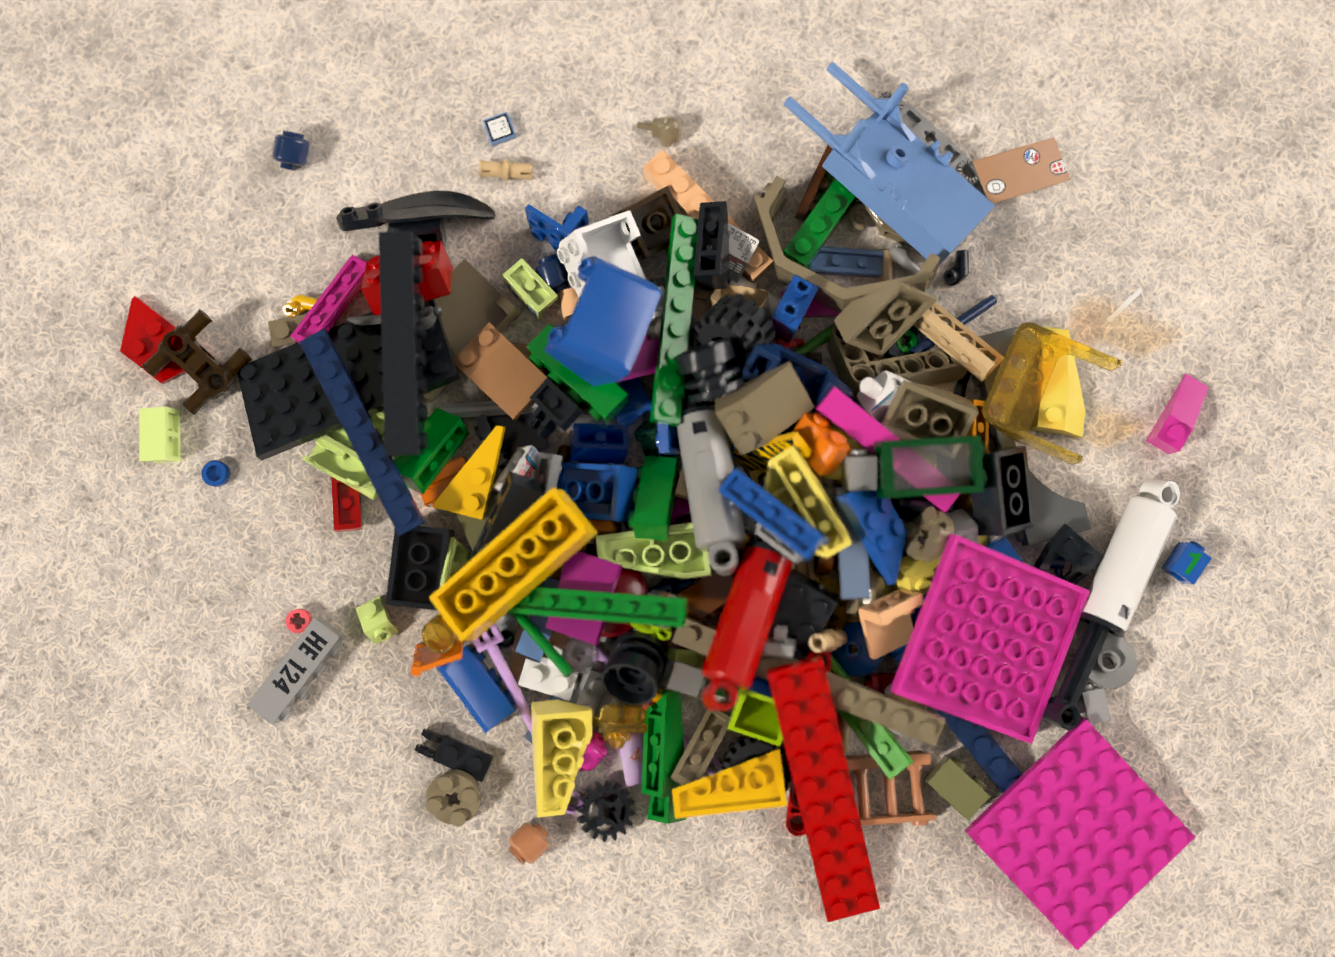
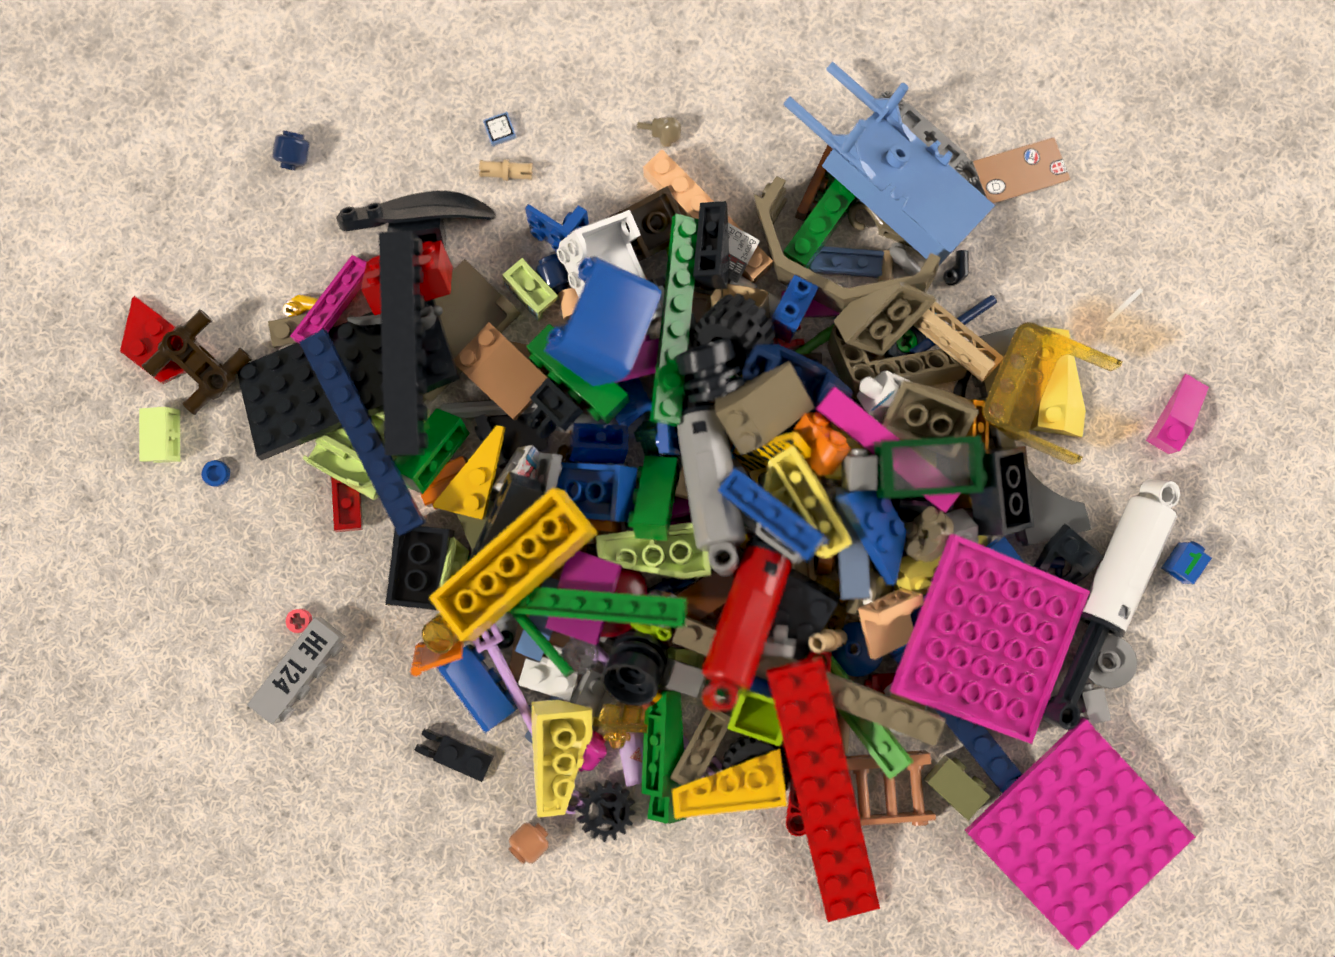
yellowish green bracket [356,596,399,644] -> none
dark tan plate [426,770,482,826] -> none

